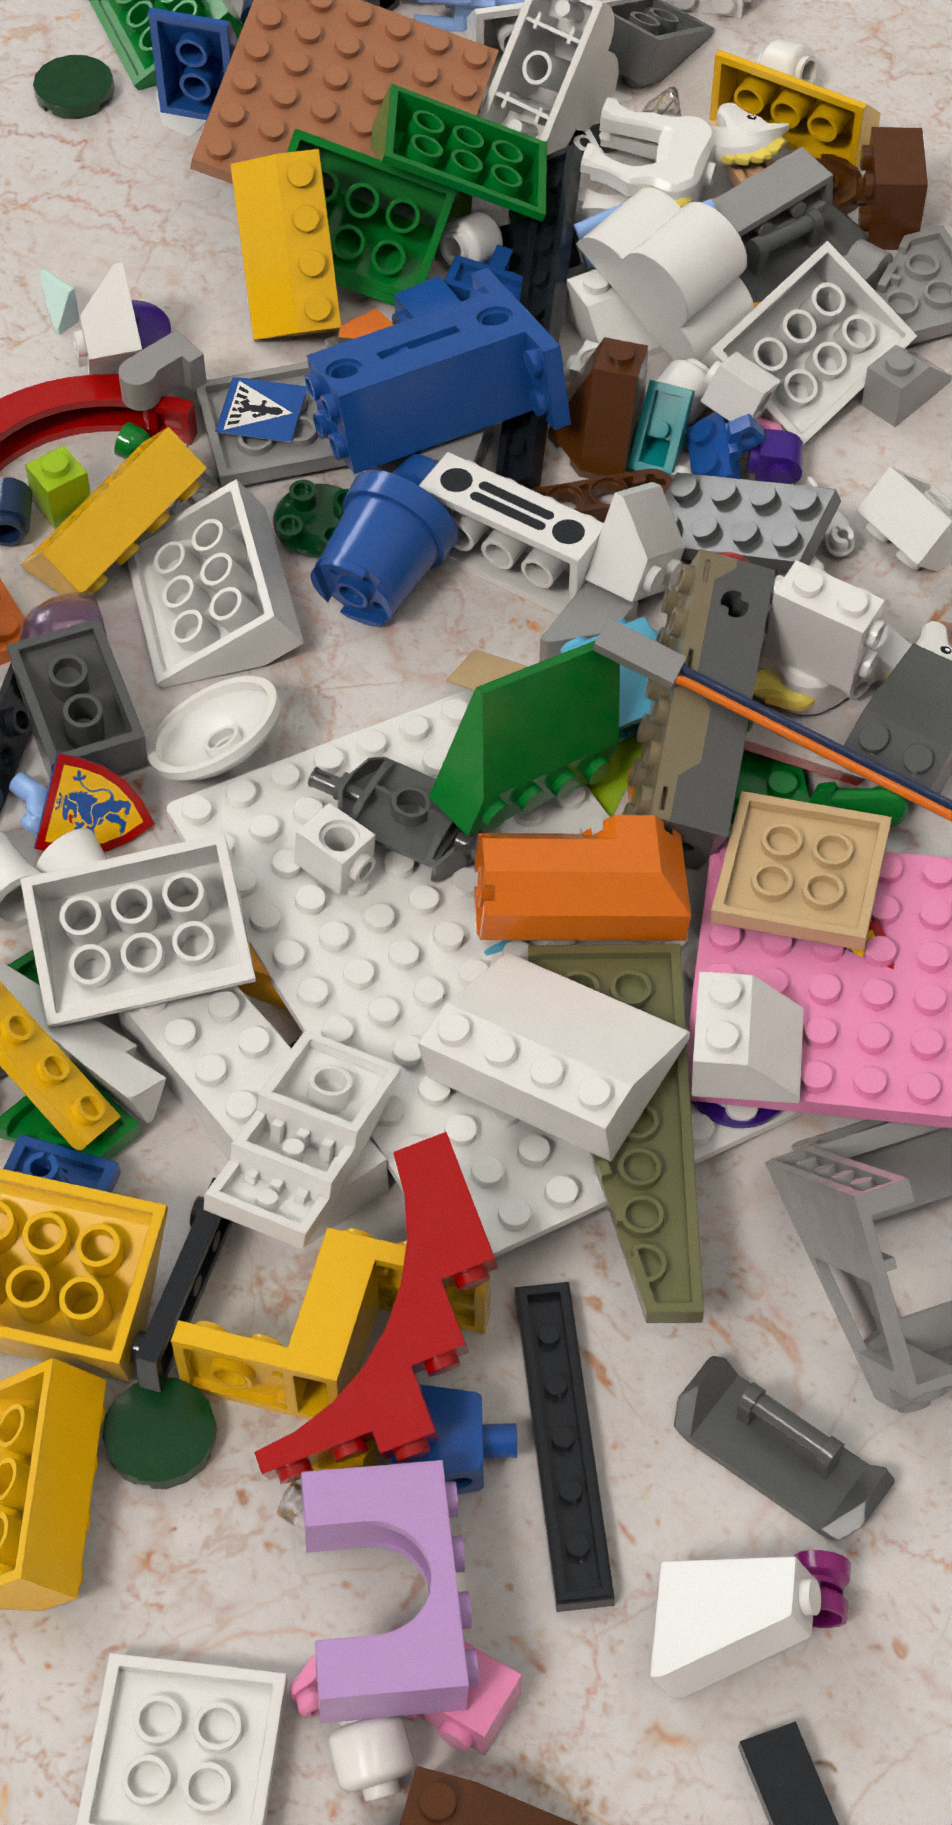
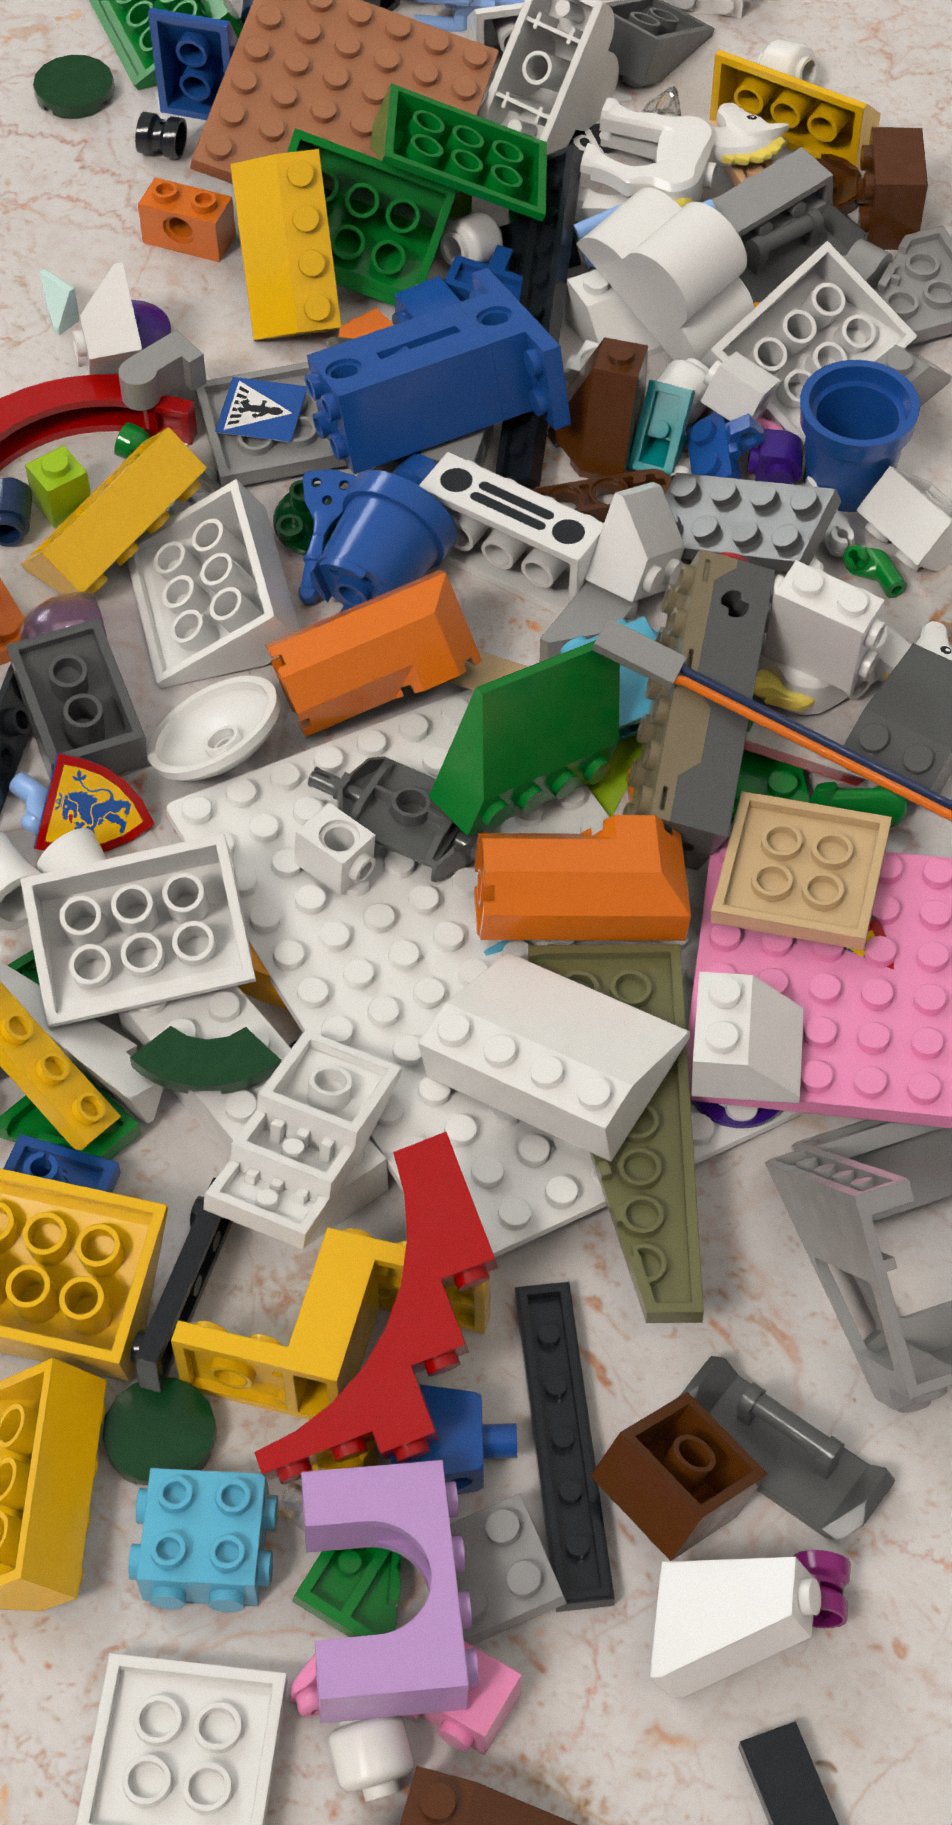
none -> medium azure brick [128,1468,279,1612]
none -> dark green tile [130,1026,282,1094]
none -> black wheel [135,111,187,160]
none -> orange brick [138,177,236,263]
none -> orange brick [265,570,482,737]
none -> green wing [292,1547,402,1637]
none -> blue piece [298,469,356,605]
none -> light grey plate [450,1493,567,1645]
none -> reddish brown brick [590,1392,768,1561]
none -> blue piece [800,360,920,512]
none -> green arm [843,544,907,598]

